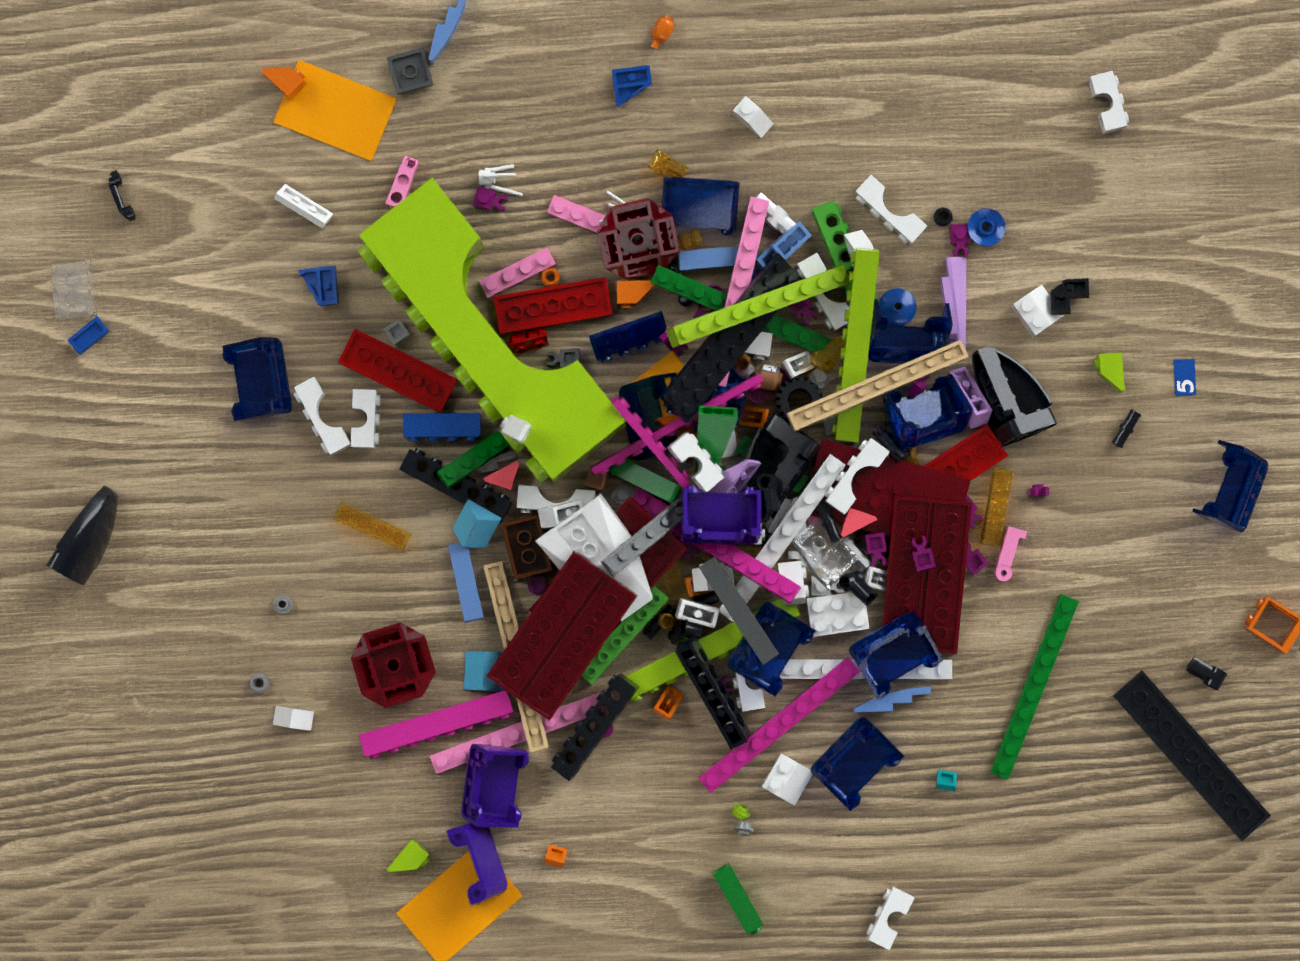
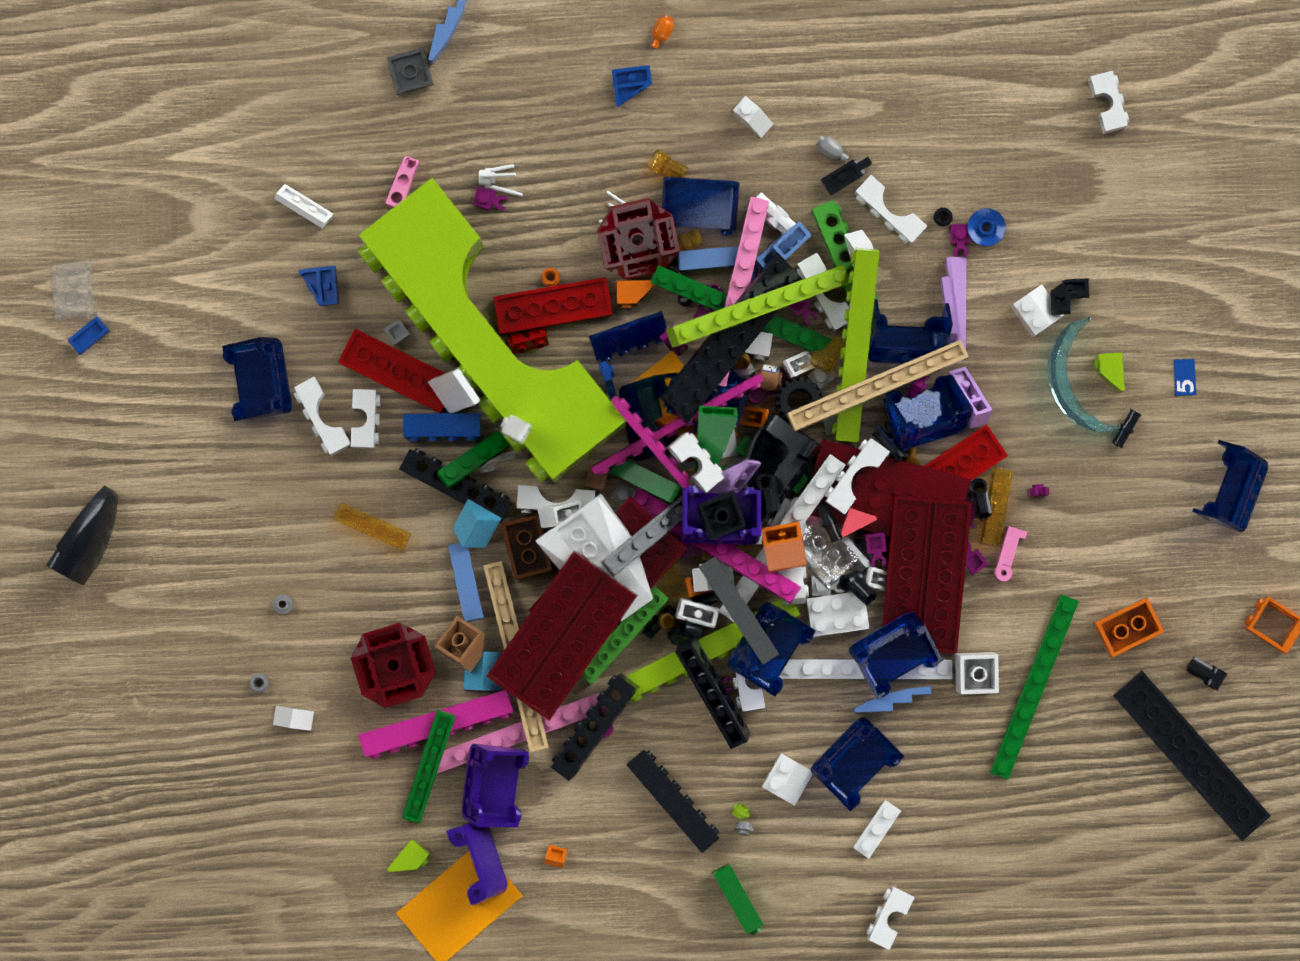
black bar [109,170,136,221] -> none
orange slope [261,67,307,100] -> none
light orange piece [273,60,397,161] -> none
bright pink plate [479,247,556,298] -> none
coral slope [483,461,520,491] -> none
magenta plate [528,575,547,595] -> none
bright pink plate [547,195,605,233] -> none
dark grey plate [547,348,581,368] -> none
orange slope [653,685,684,720] -> none
dark pink plate [698,657,860,793] -> none
blue dish [878,288,916,326] -> none
magenta plate [911,535,936,571] -> none
teal plate [936,770,957,792] -> none
black panel [972,347,1057,447] -> none
none -> green tile [402,709,456,824]
none -> white tile [428,369,480,413]
none -> medium nougat slope [434,616,485,673]
none -> blue wing [599,361,617,400]
none -> black brick [626,750,720,853]
none -> black slope [697,490,747,541]
none -> orange slope [761,522,807,572]
none -> light grey plant [816,136,849,163]
none -> black hinge [820,157,872,196]
none -> white plate [853,800,901,858]
none -> white brick [955,652,999,694]
none -> black piece [970,478,992,519]
none -> clear light blue windscreen [1048,317,1121,433]
none -> orange brick [1092,597,1164,658]

